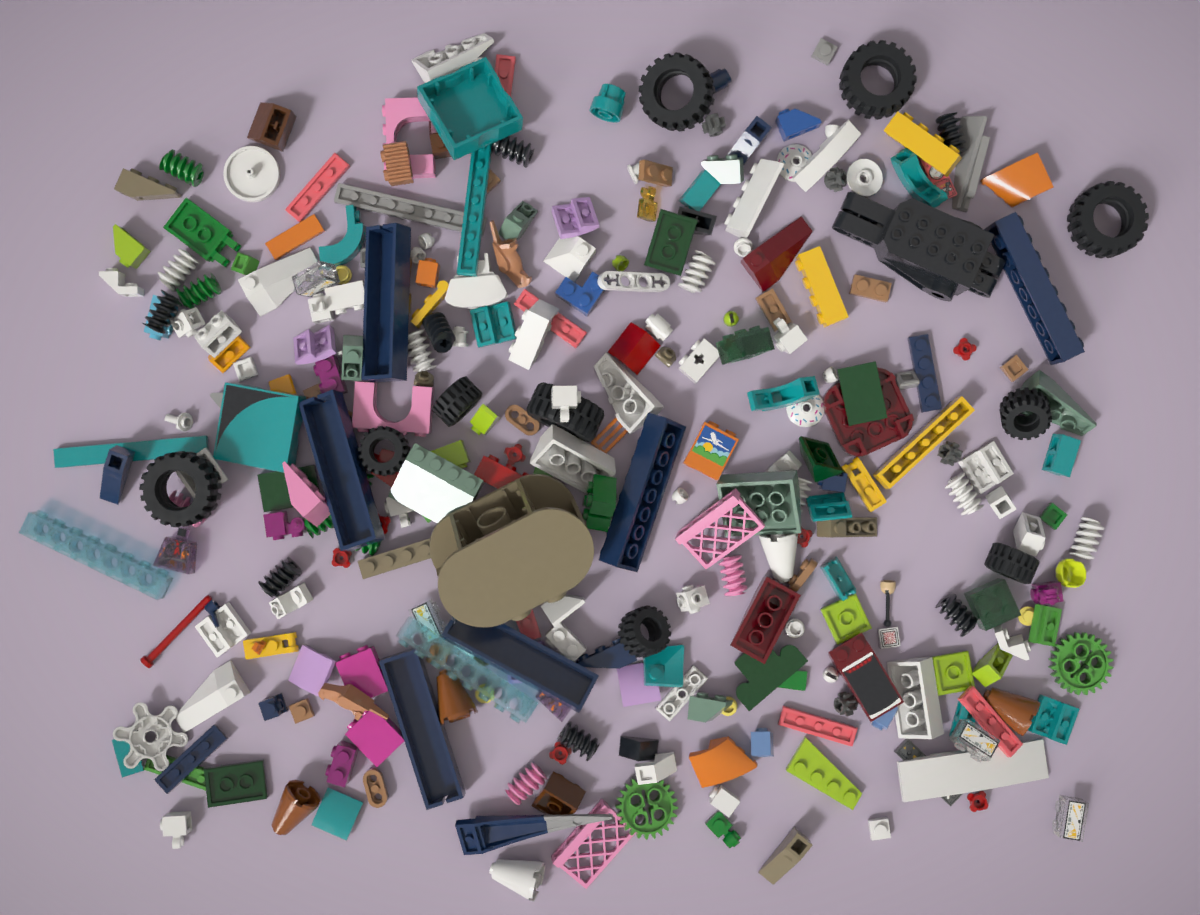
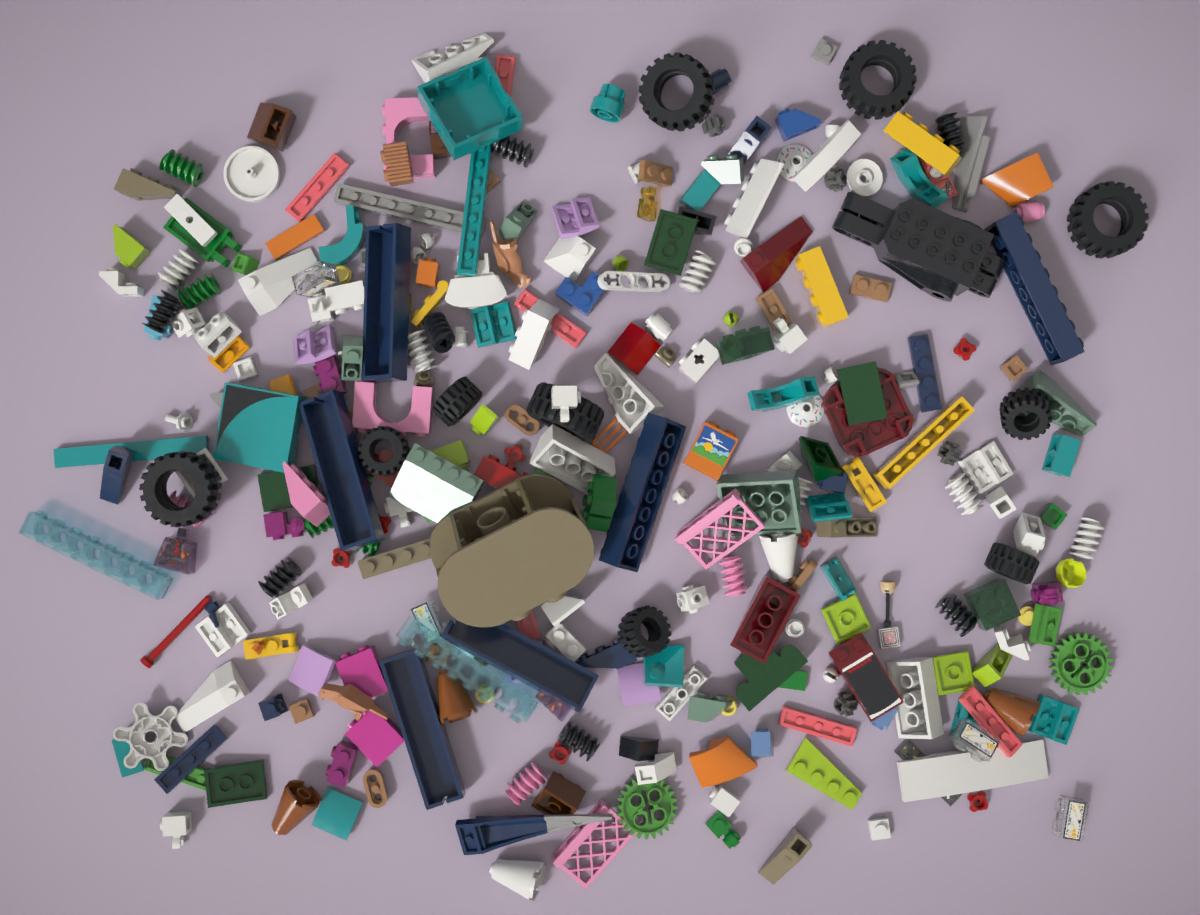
none -> white tile [164,194,218,247]
none -> bright pink brick [1013,201,1045,222]

